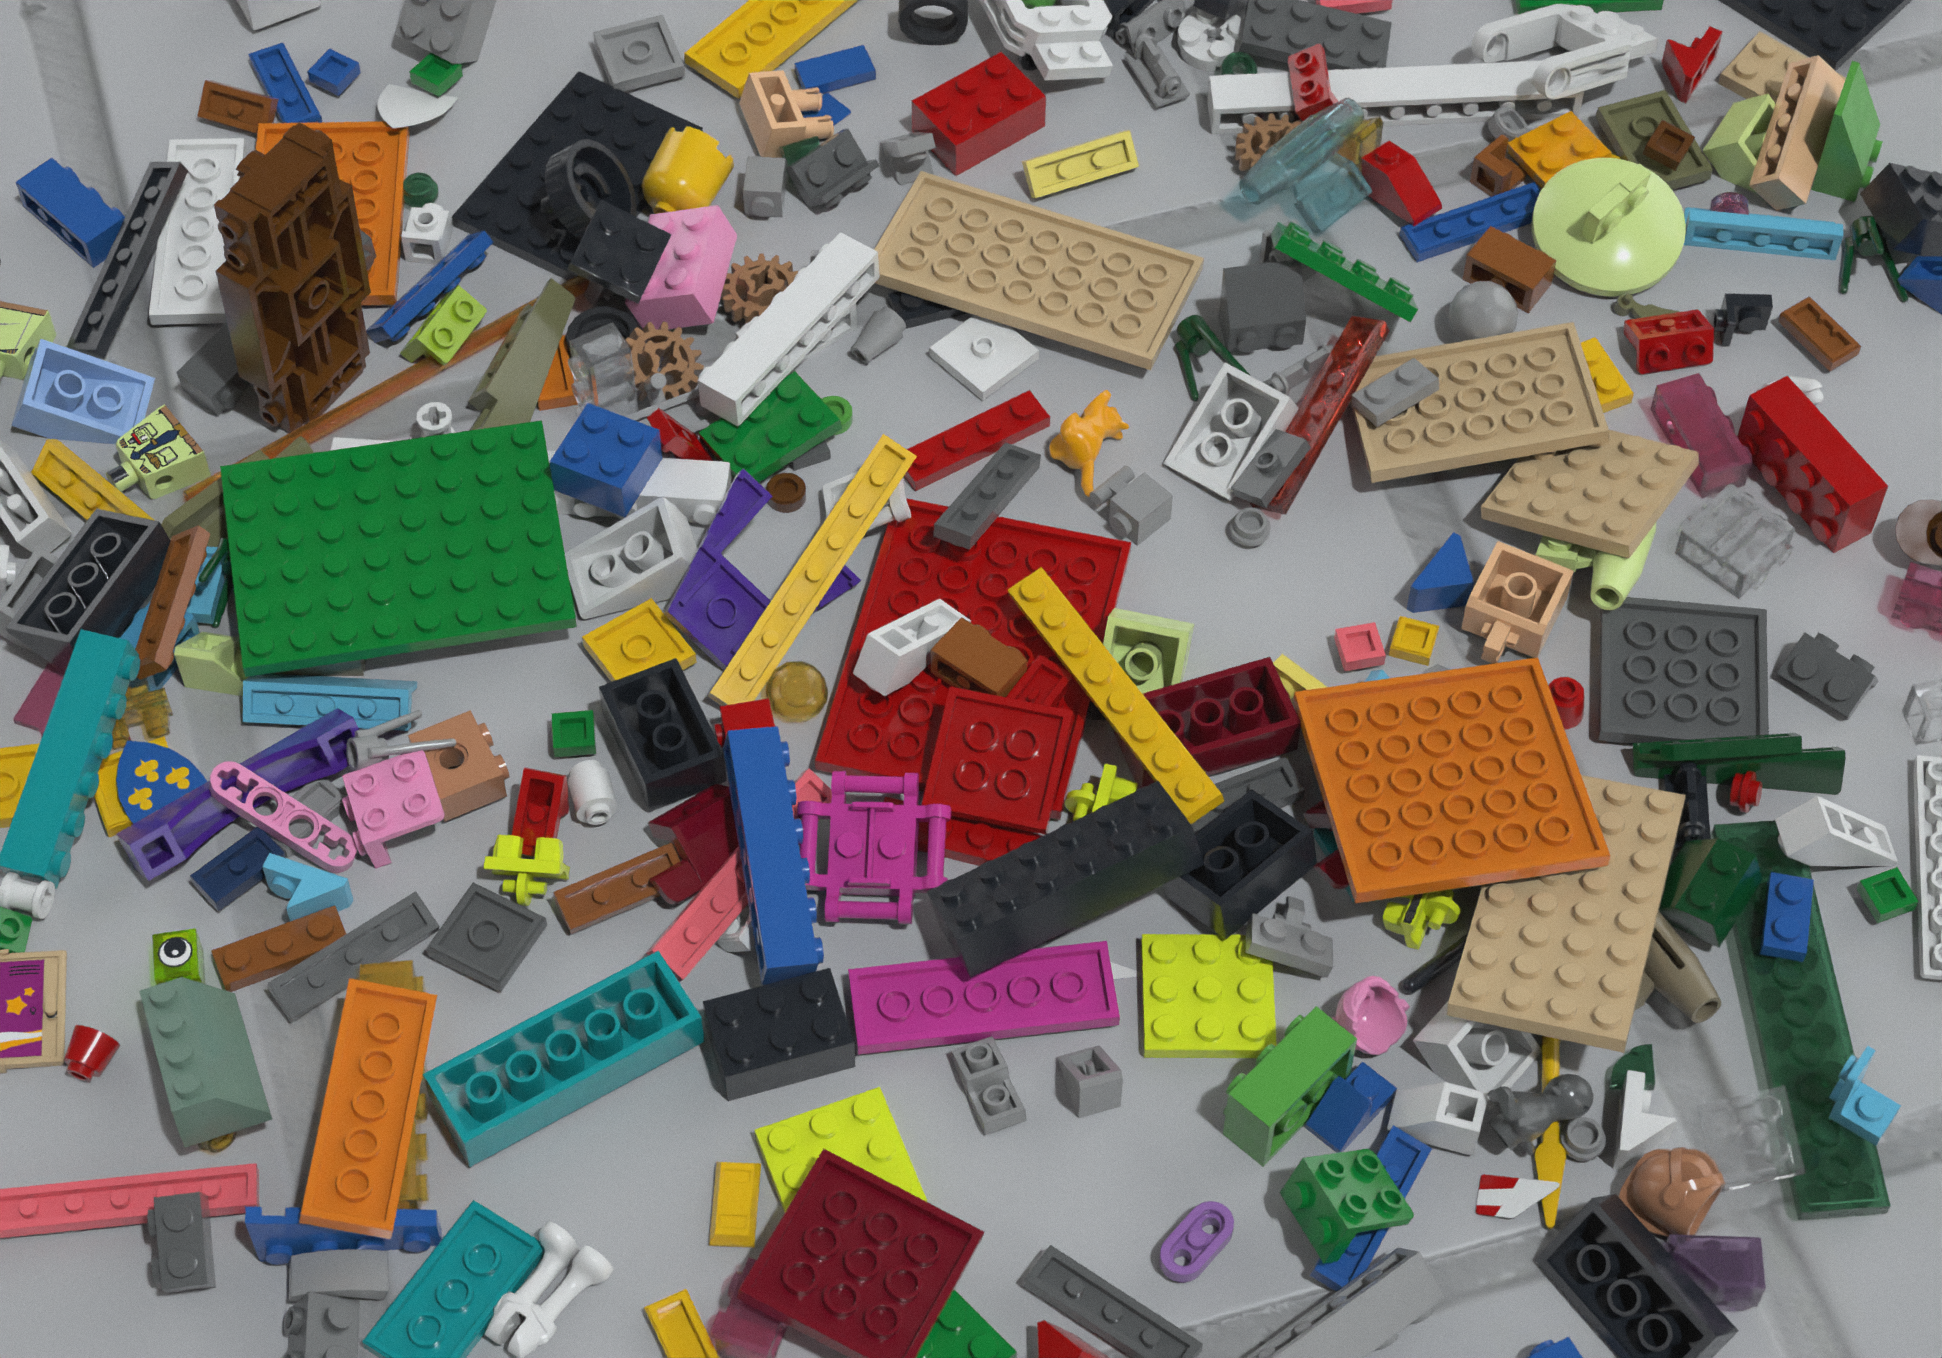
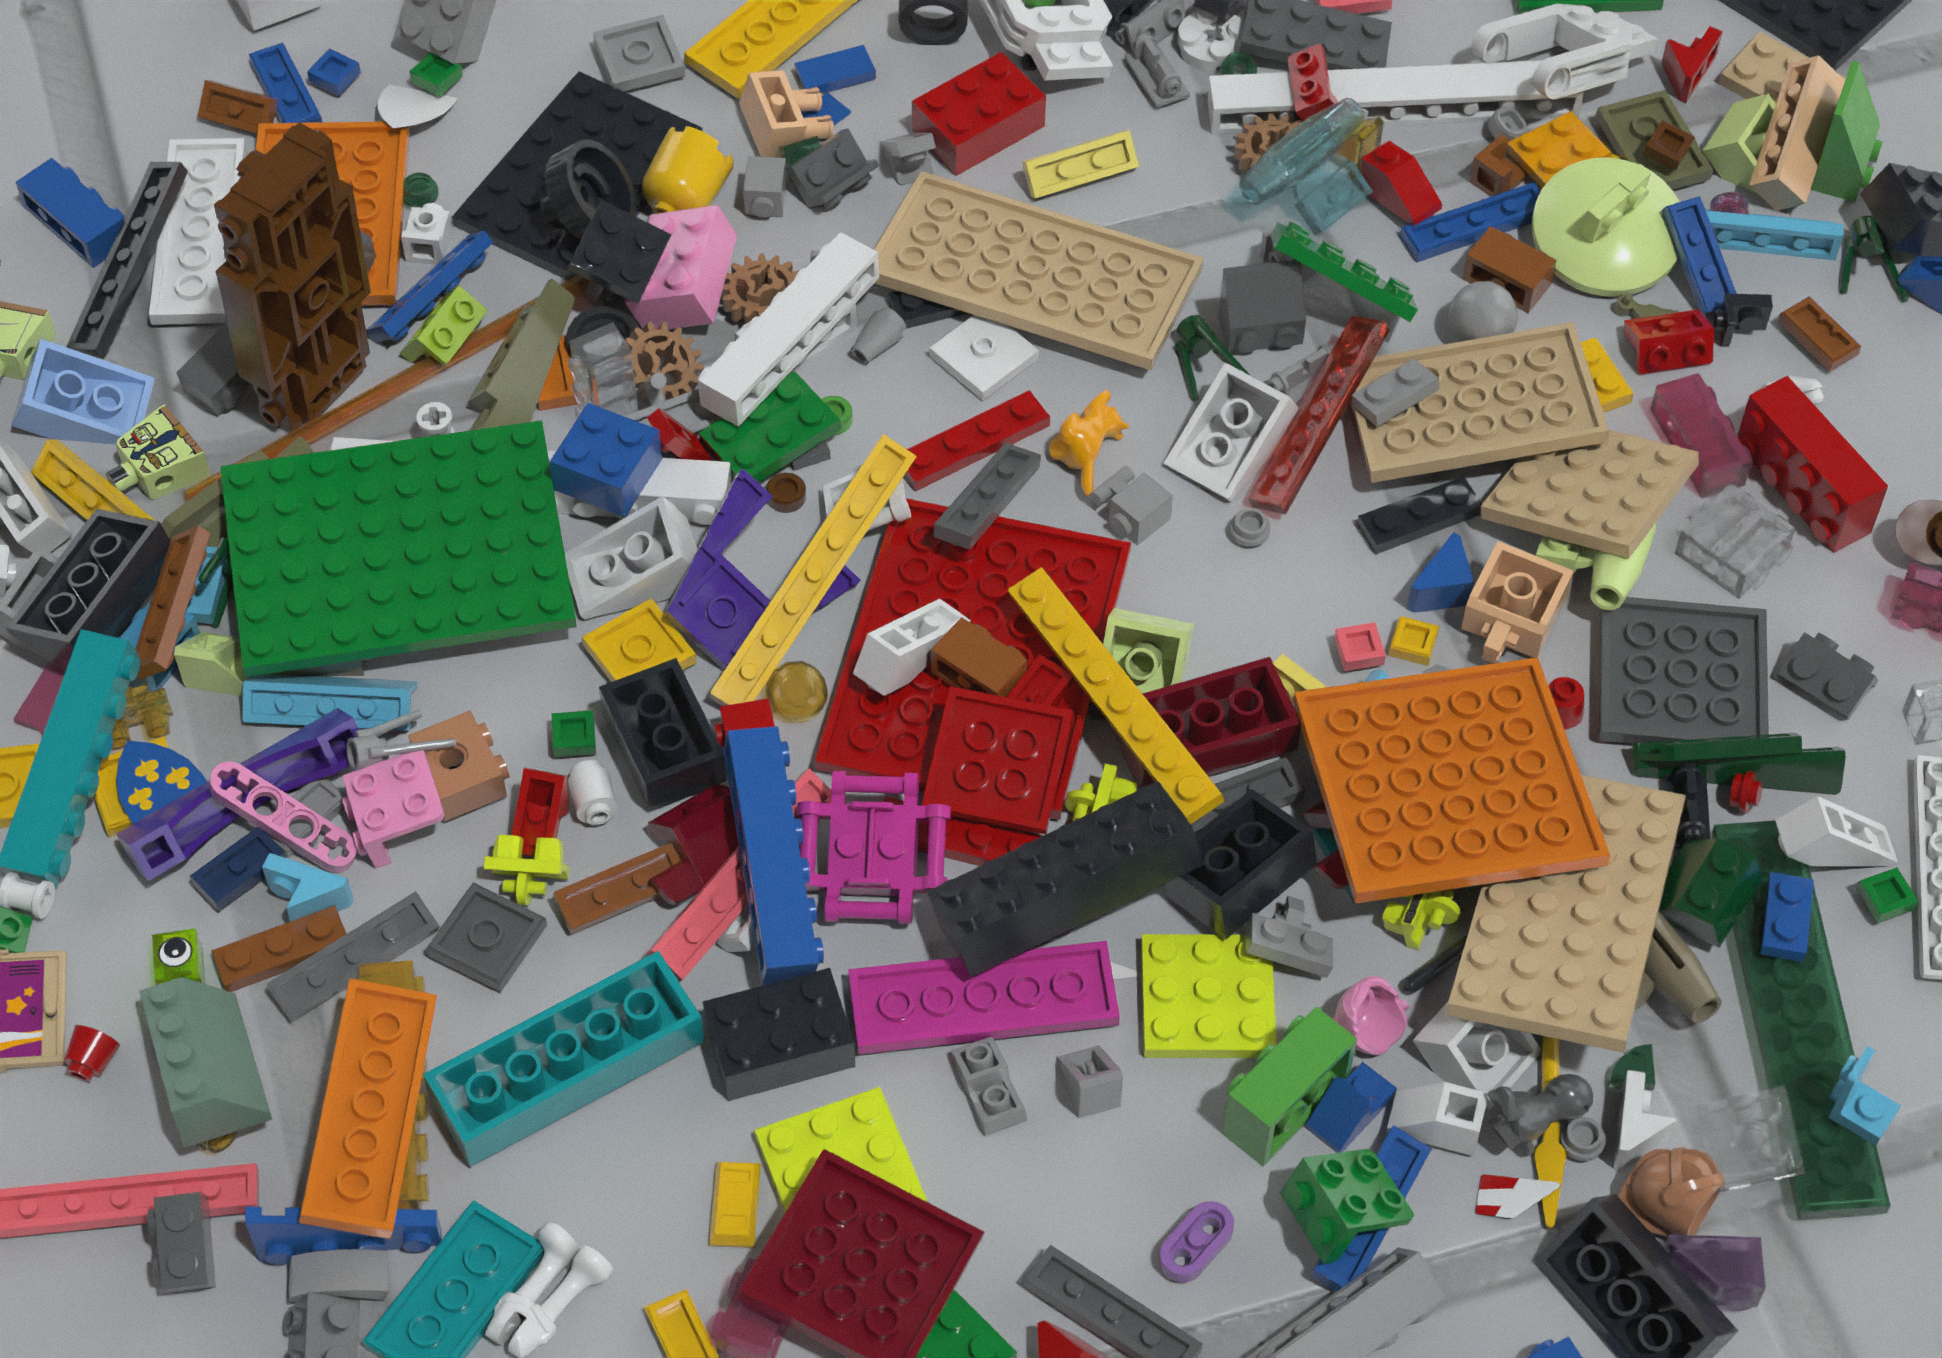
dark grey plate [1231,429,1311,508] -> none
none -> black plate [1357,476,1482,555]
none -> blue tile [1661,196,1737,315]

